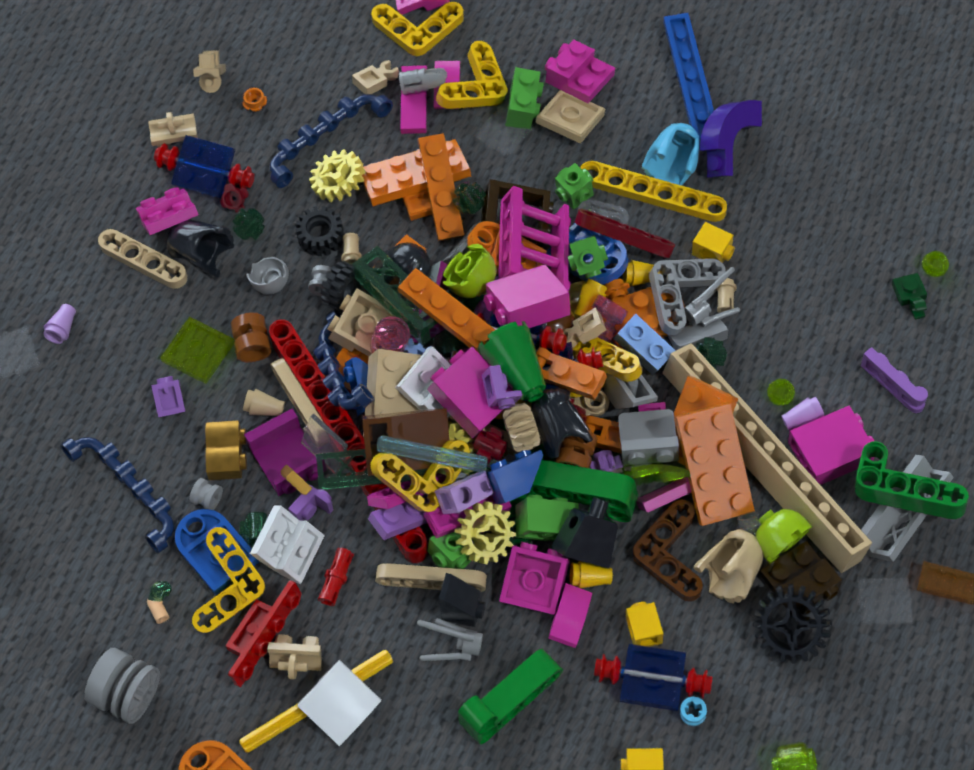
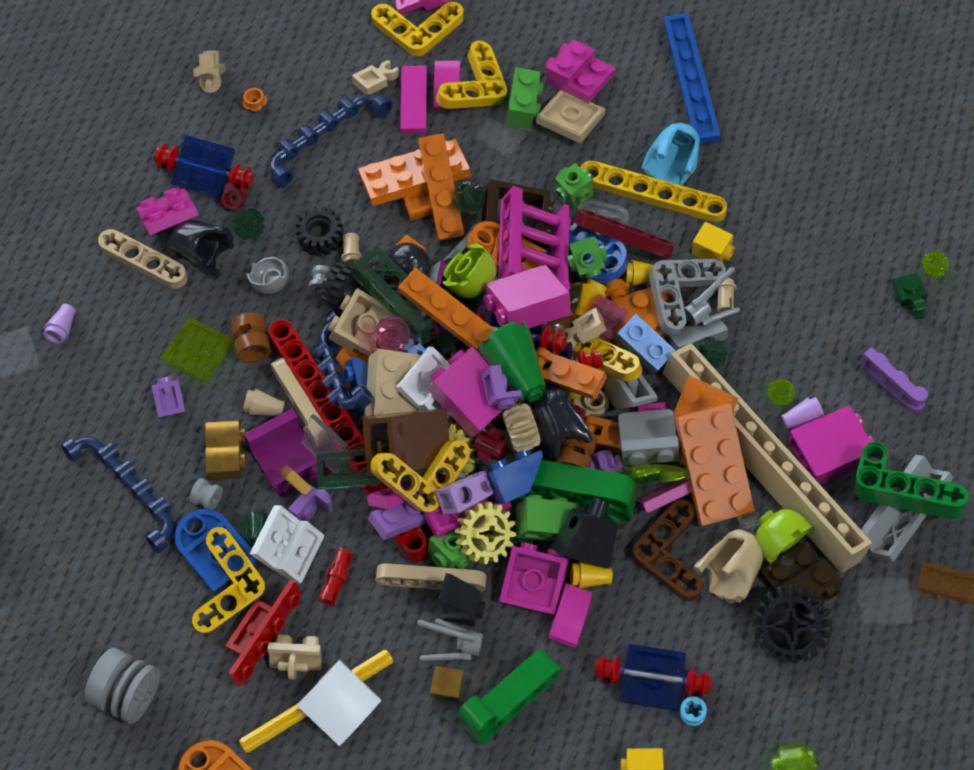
arm [147,581,172,624] -> none
tan hips [148,112,198,147] -> none
light yellow gear [309,149,366,202] -> none
clear light blue axle [377,436,487,472] -> none
light grey hinge [399,68,447,95] -> none
yellow brick [626,602,663,650] -> none
dark purple arch [700,100,762,178] -> none
none -> pearl gold tile [430,666,464,701]

